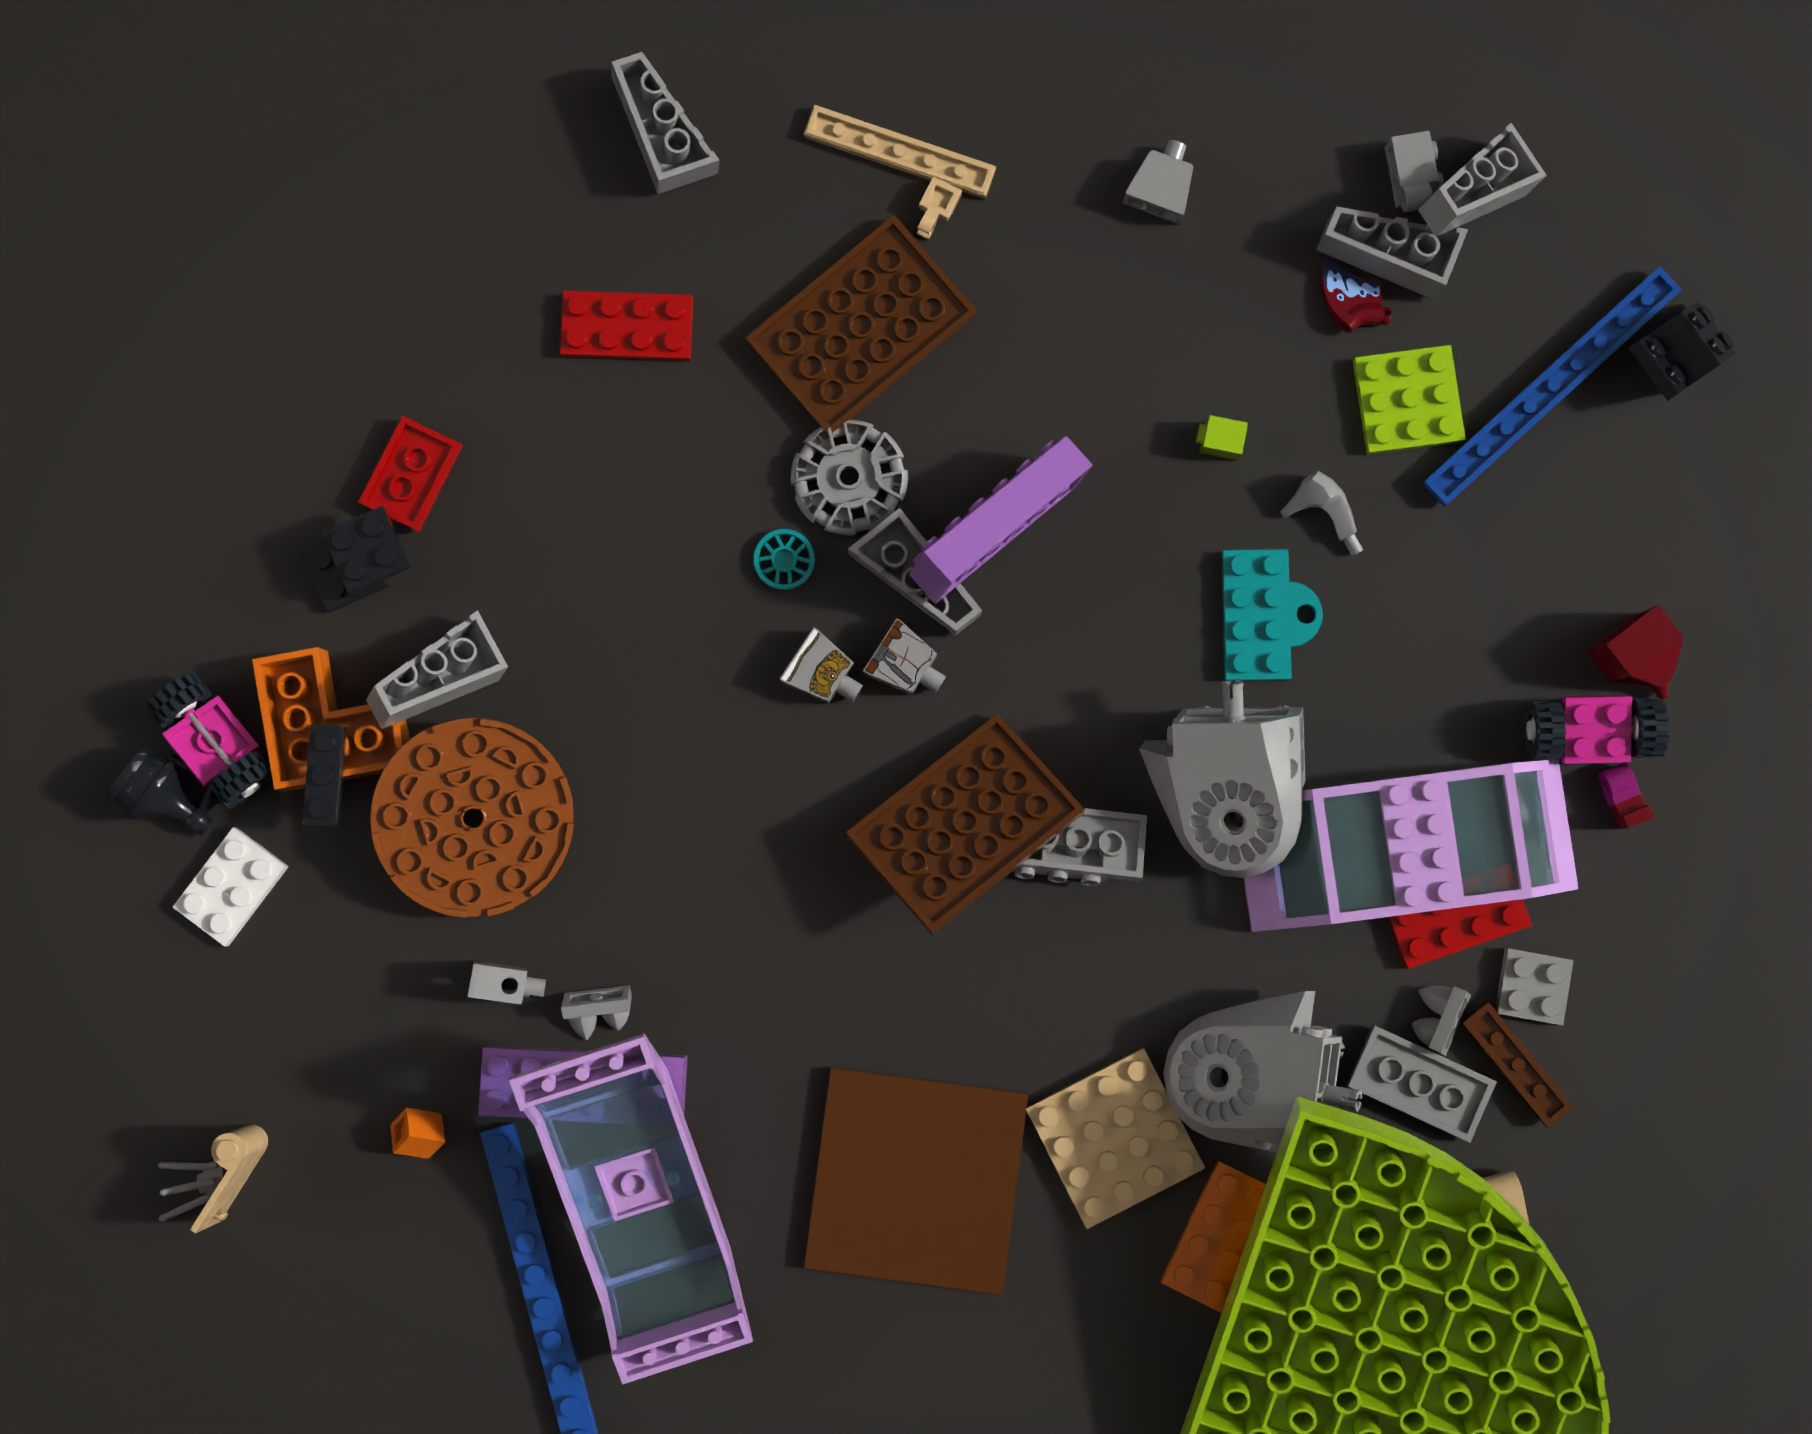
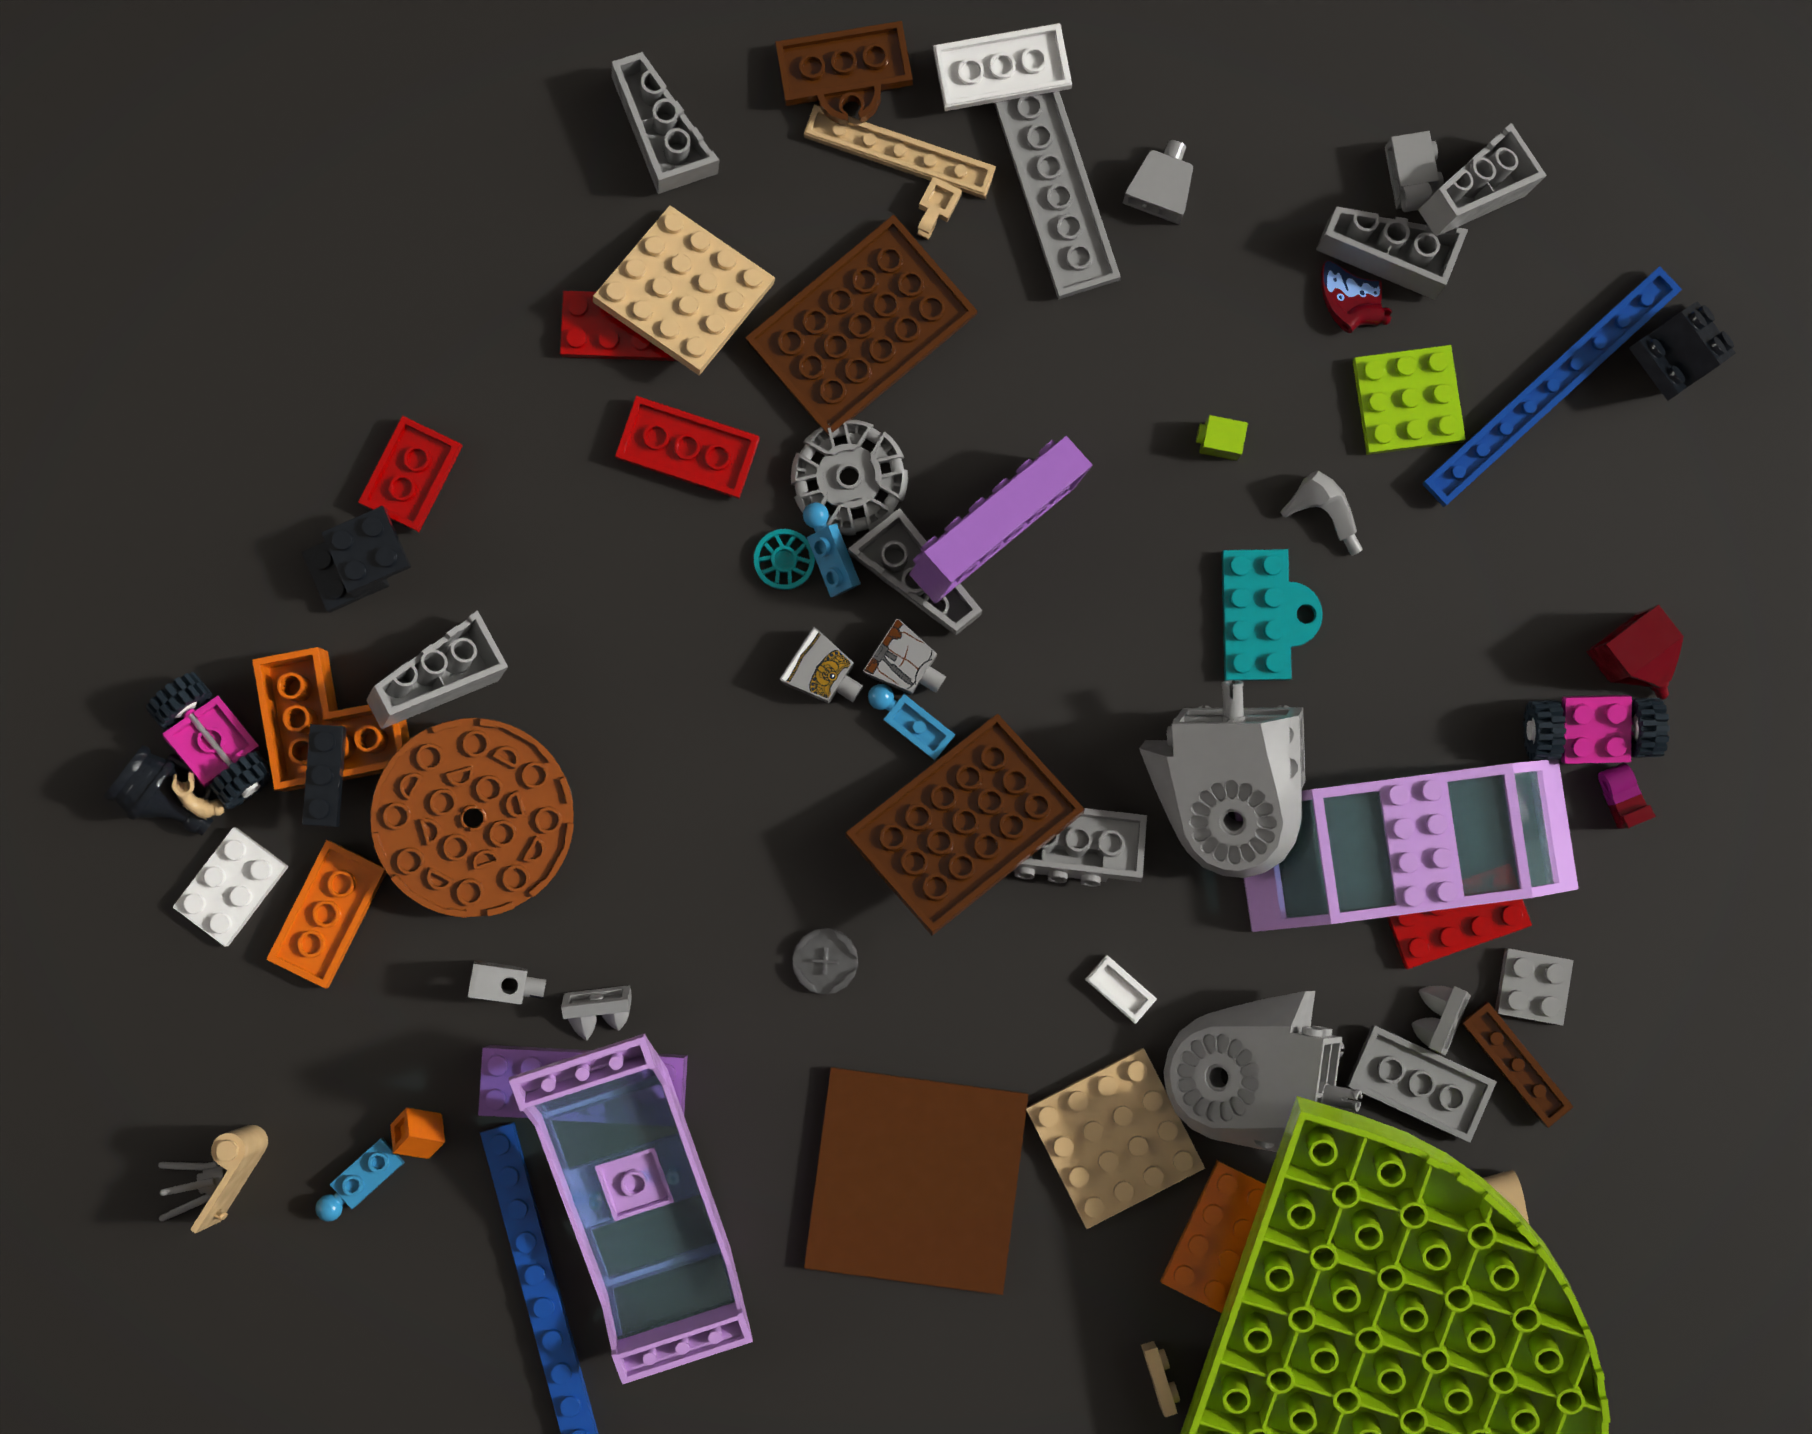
none -> tan piece [171,772,224,820]
none -> orange plate [266,840,386,989]
none -> dark azure plate [315,1138,405,1222]
none -> tan plate [593,206,775,375]
none -> red plate [615,396,760,499]
none -> reddish brown plate [775,21,913,126]
none -> flat silver tile [793,928,858,994]
none -> dark azure plate [803,502,861,597]
none -> dark azure plate [868,684,955,761]
none -> white tile [933,23,1072,111]
none -> light grey plate [994,91,1121,300]
none -> white tile [1085,955,1157,1024]
none -> tan plate [1141,1341,1180,1417]

